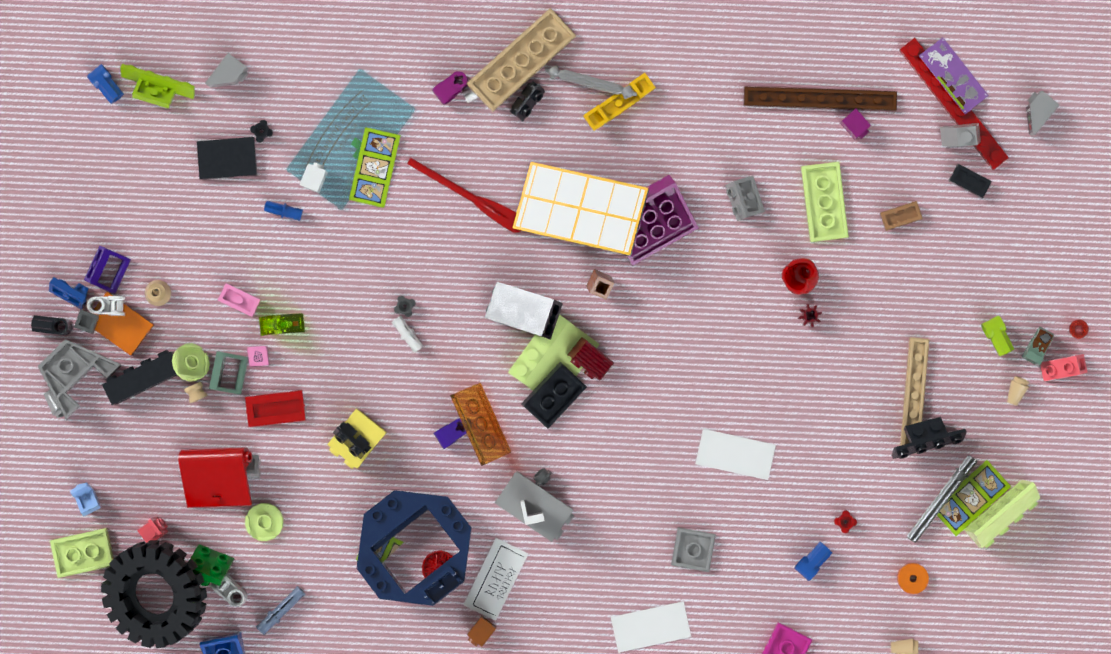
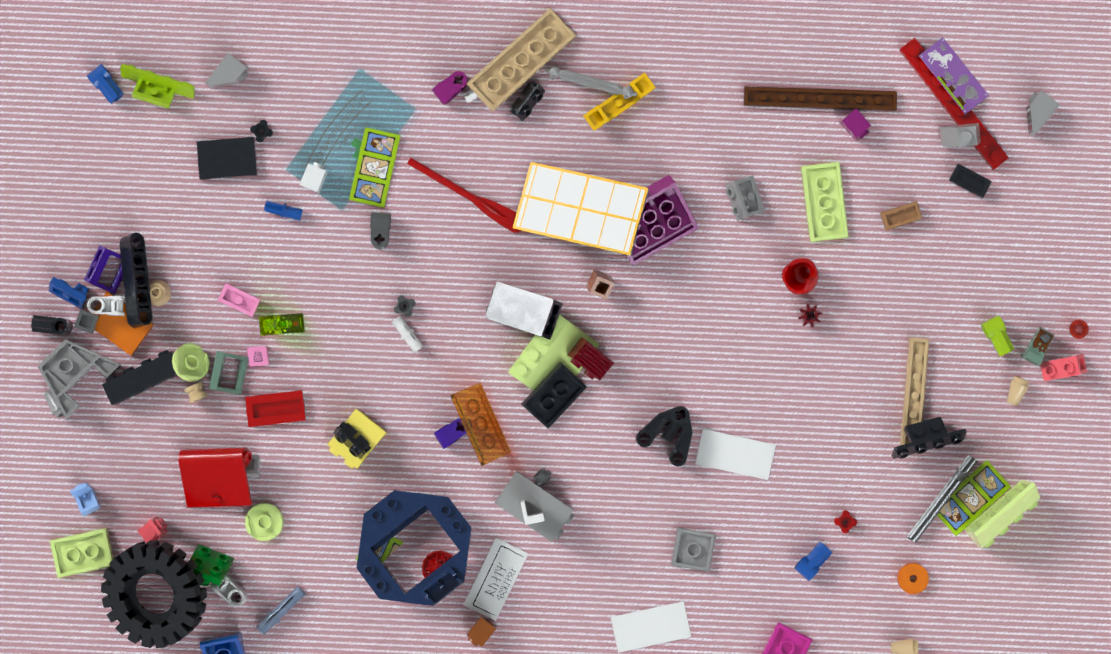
none -> black beam [120,232,153,329]
none -> dark grey piece [370,212,391,250]
none -> black connector [636,406,693,467]

